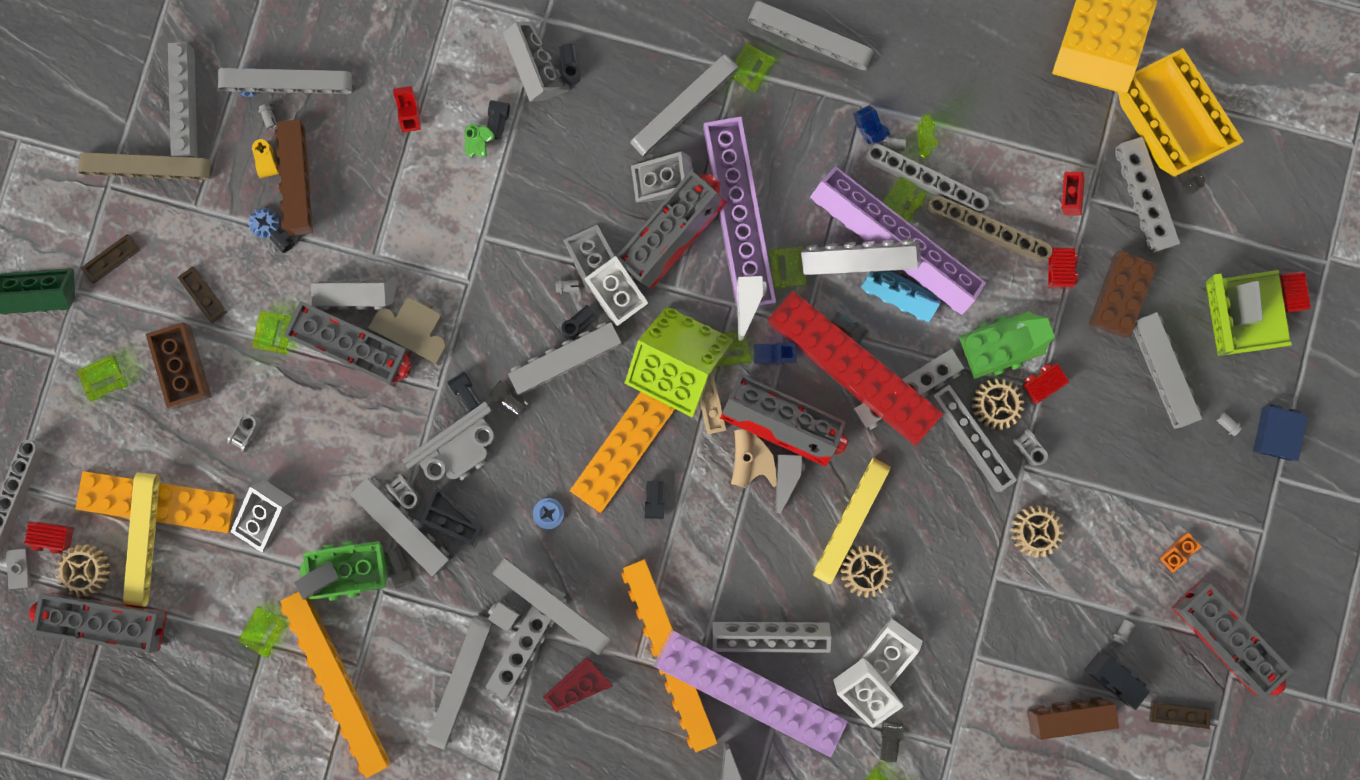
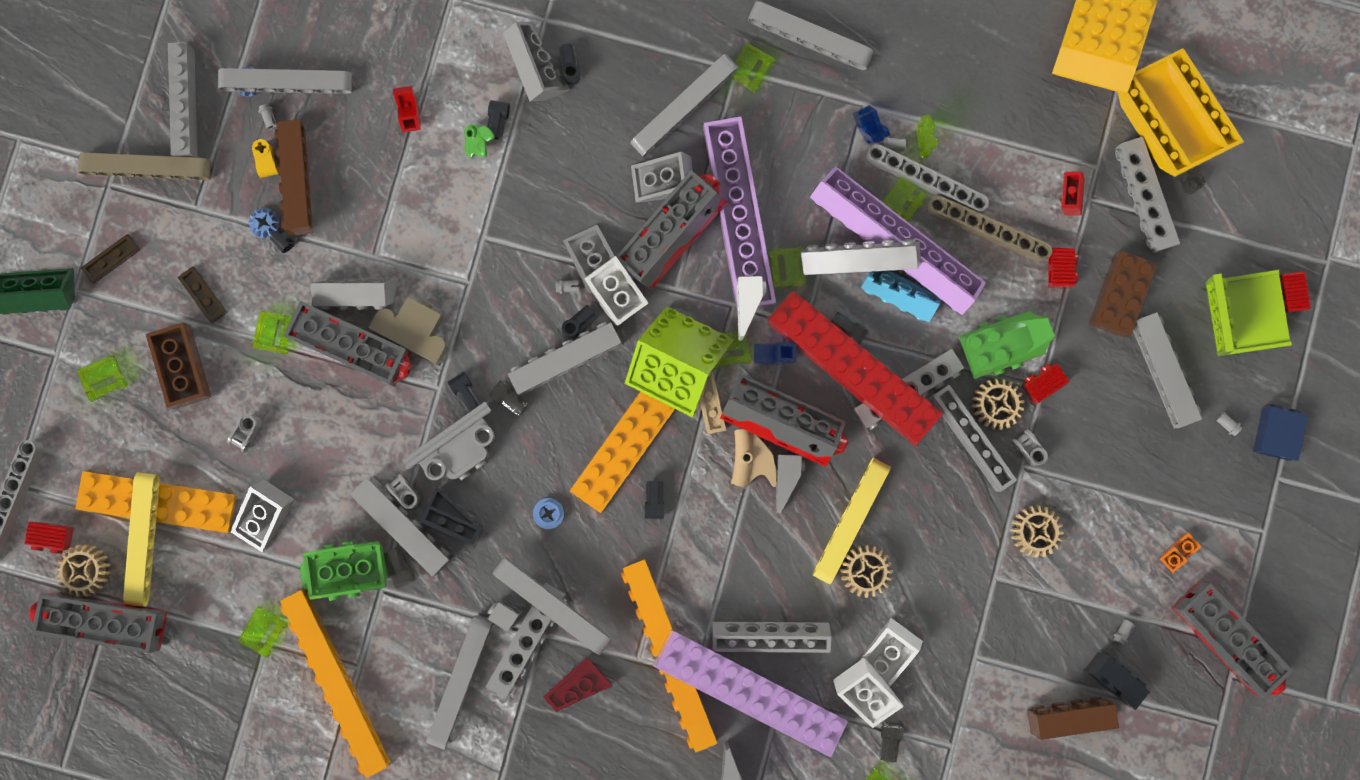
light grey plate [6,548,31,589] -> none
dark grey slope [294,562,339,600] -> none
dark brown tile [1149,702,1211,729] -> none
light grey slope [1225,281,1263,328] -> none

